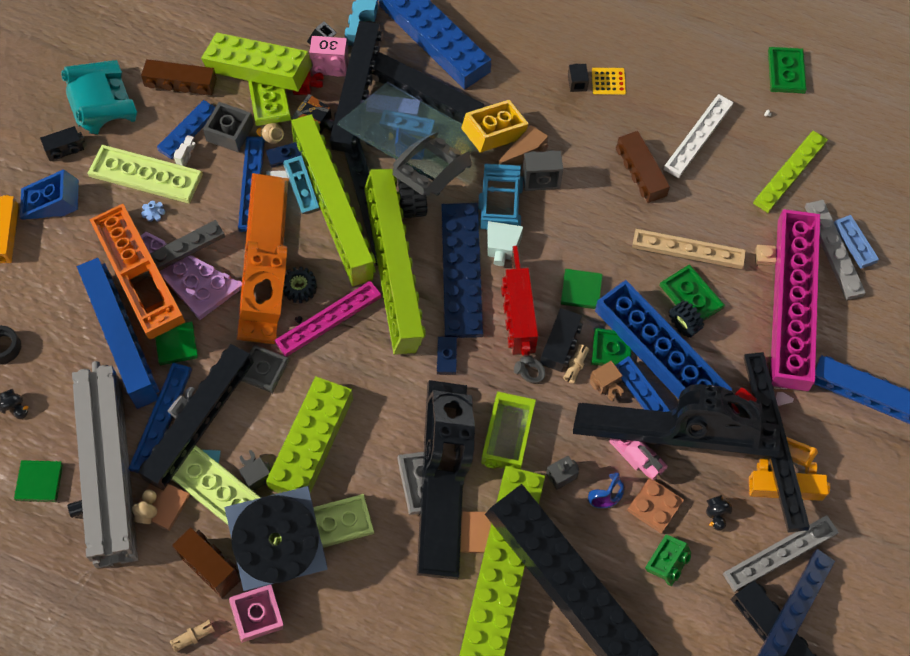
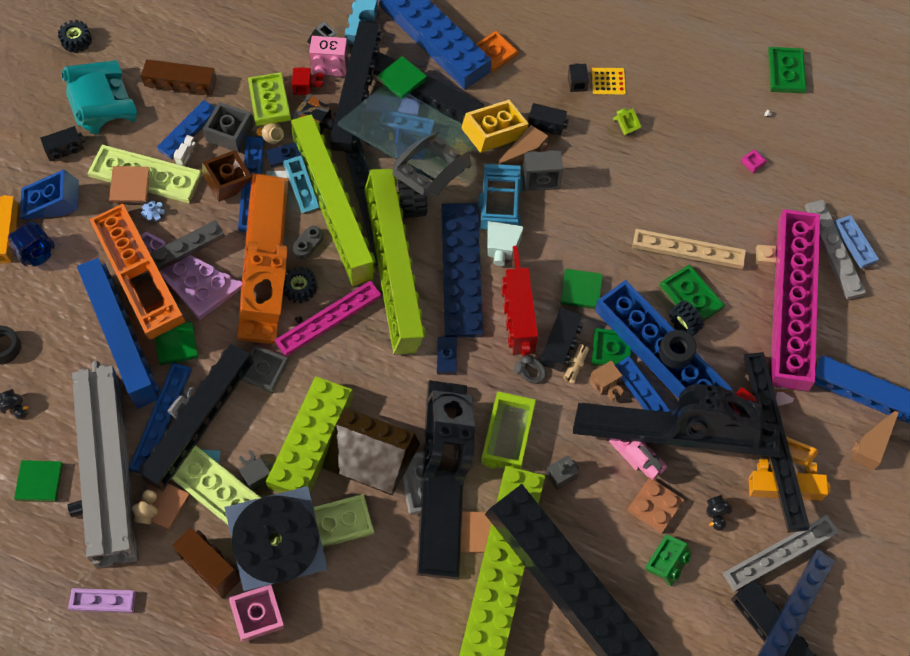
tan pin [170,619,215,653] -> none
lime brick [201,32,313,91] -> none
blue piece [588,472,625,508] -> none
reddish brown brick [616,131,670,203] -> none
white plate [663,94,733,178] -> none
lime plate [753,131,828,213] -> none
none -> clear blue brick [8,221,55,267]
none -> black bush [58,20,92,53]
none -> lavender tile [68,588,136,613]
none -> nougat tile [109,166,150,203]
none -> reddish brown slope [202,150,252,202]
none -> dark grey plate [293,226,323,259]
none -> dark brown slope [323,408,420,496]
none -> green tile [377,56,427,100]
none -> orange tile [476,31,518,72]
none -> black brick [528,103,569,135]
none -> lime bracket [613,108,641,135]
none -> black tyre [659,330,697,369]
none -> dark pink tile [740,149,767,173]
none -> medium nougat slope [851,411,899,470]

